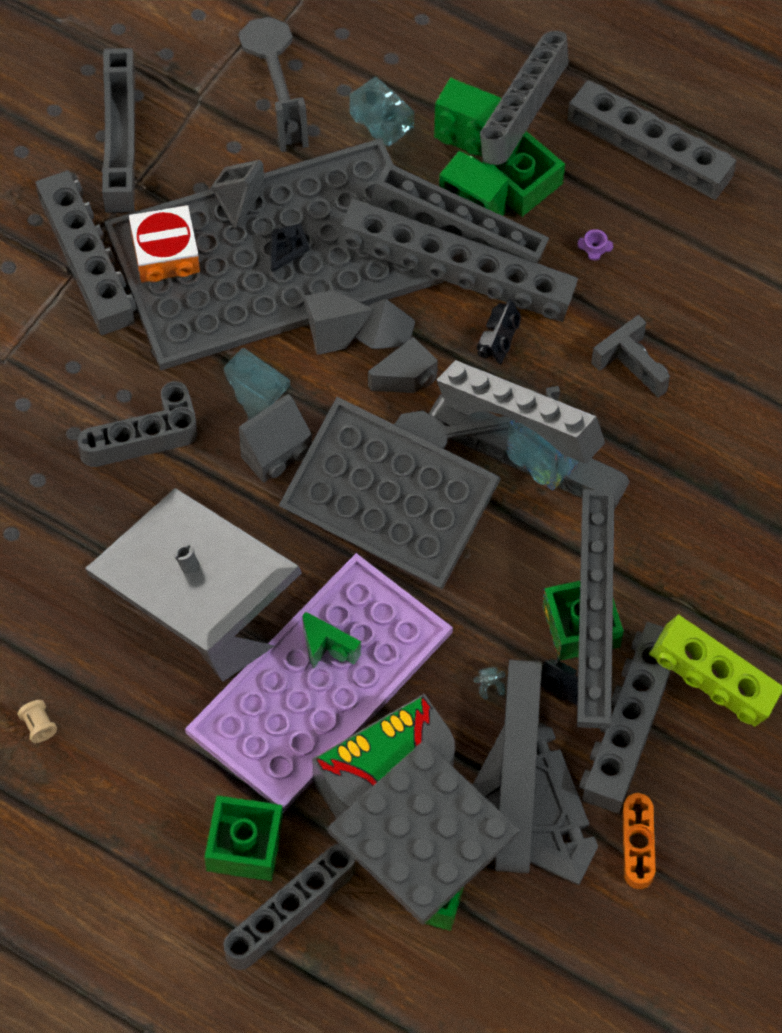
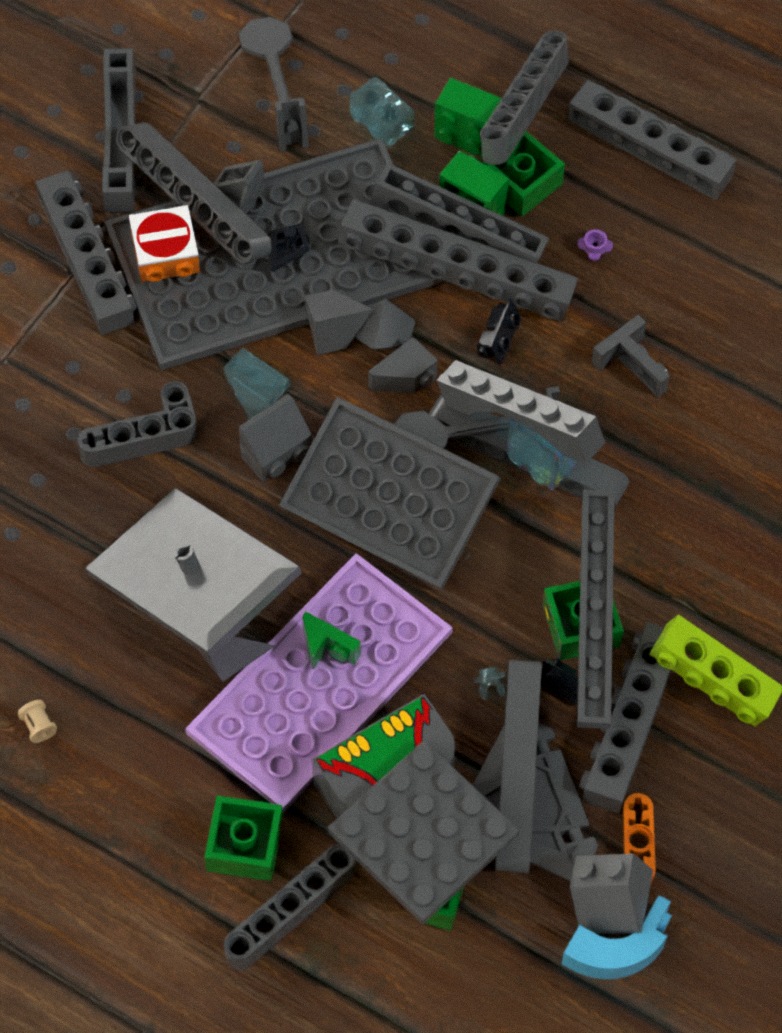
none -> dark grey beam [116,122,272,263]
none -> medium azure arch [561,895,672,979]
none -> dark grey slope [570,854,653,934]

